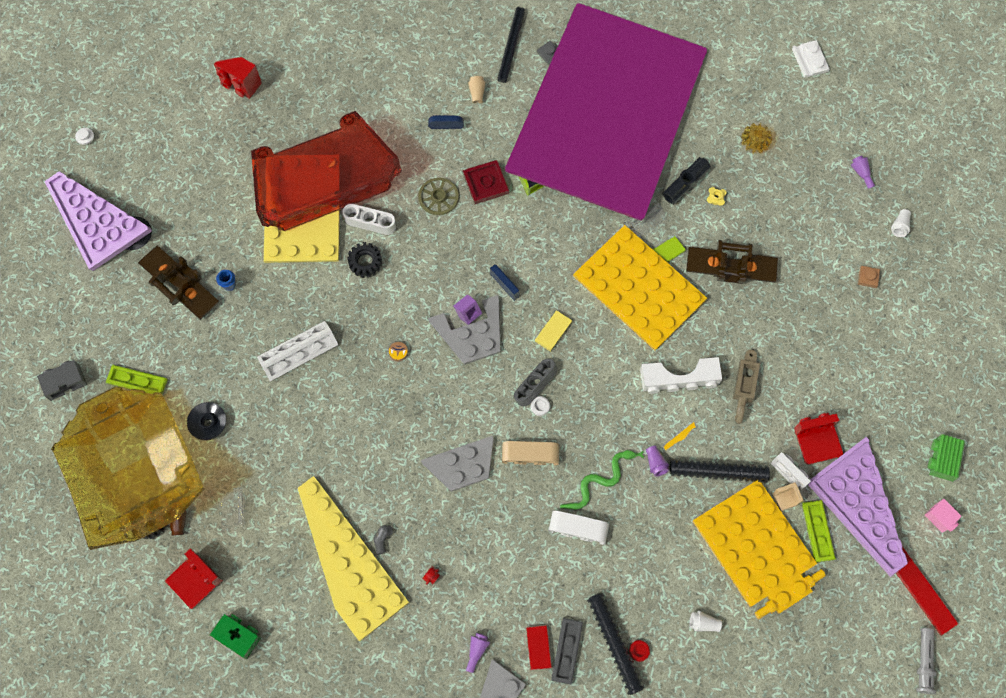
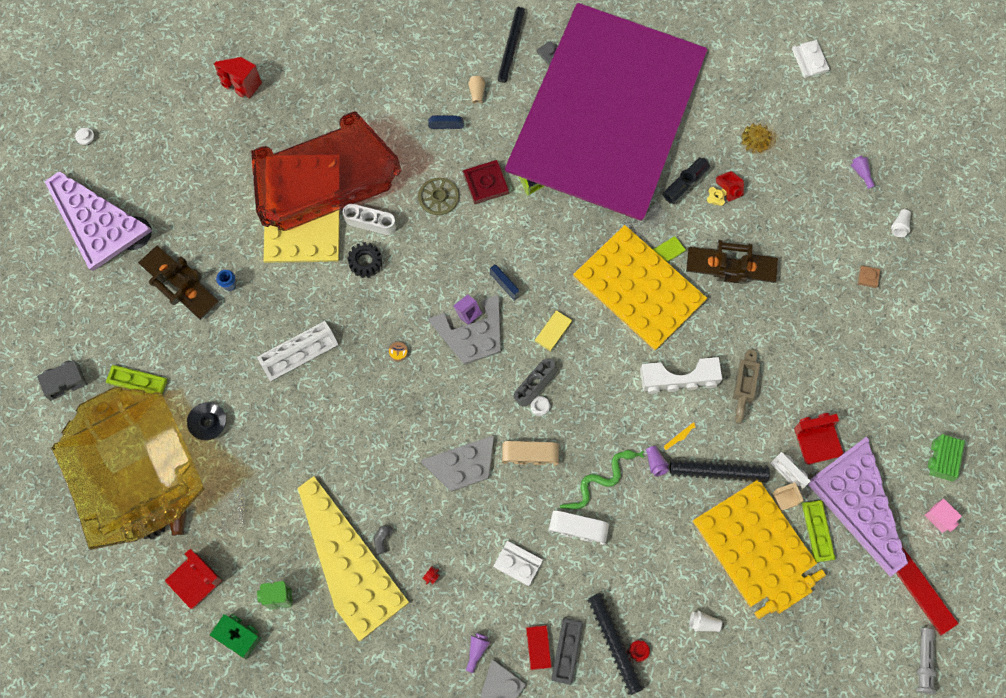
none -> bright green brick [257,581,293,610]
none -> white plate [493,541,543,587]
none -> red bracket [716,171,744,202]

